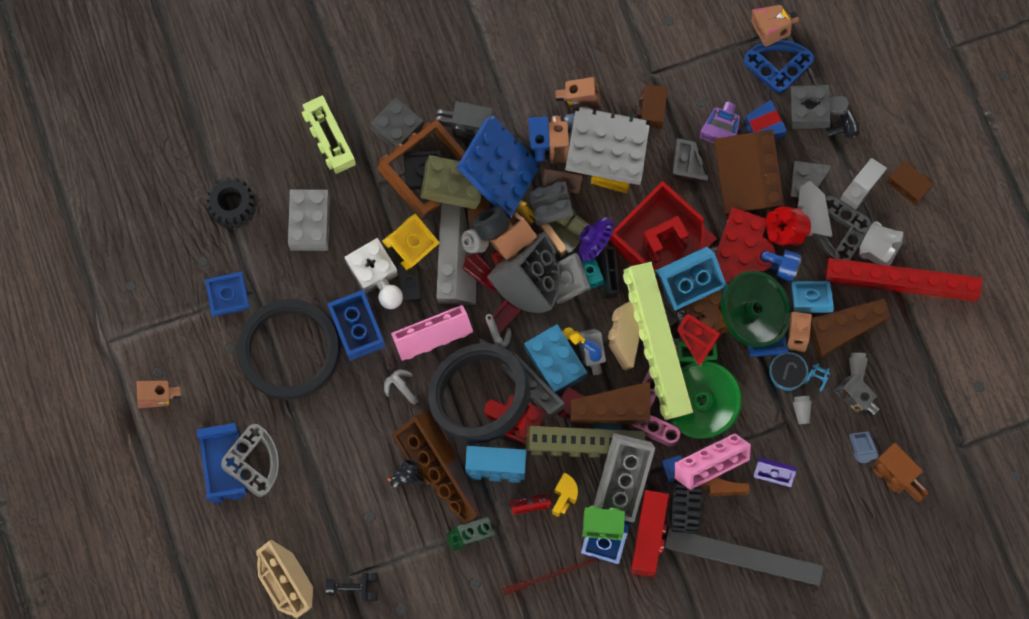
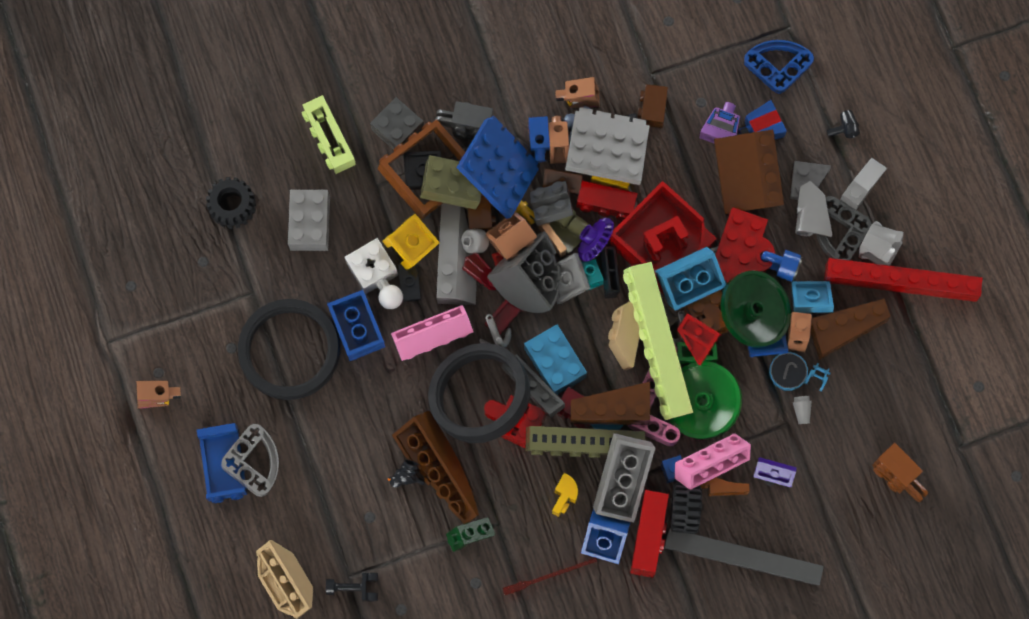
blue plate [205,271,250,317] -> none
light grey piece [384,370,417,405] -> none
dark azure brick [465,446,526,483] -> none
black tyre [472,206,510,241] -> none
red slope [510,493,551,515] -> none
torso [562,327,606,375] -> none
bright green brick [582,506,625,540] -> none
flat silver wing [671,138,708,183] -> none
nougat torso [752,5,799,47] -> none
red brick [766,206,811,246] -> none
dark grey brick [791,85,849,130] -> none
flat silver torso [834,374,879,417] -> none
light grey cone [849,353,868,380] -> none
sand blue tile [849,431,878,464] -> none
reddish brown brick [887,161,933,206] -> none
none -> red brick [577,181,638,220]

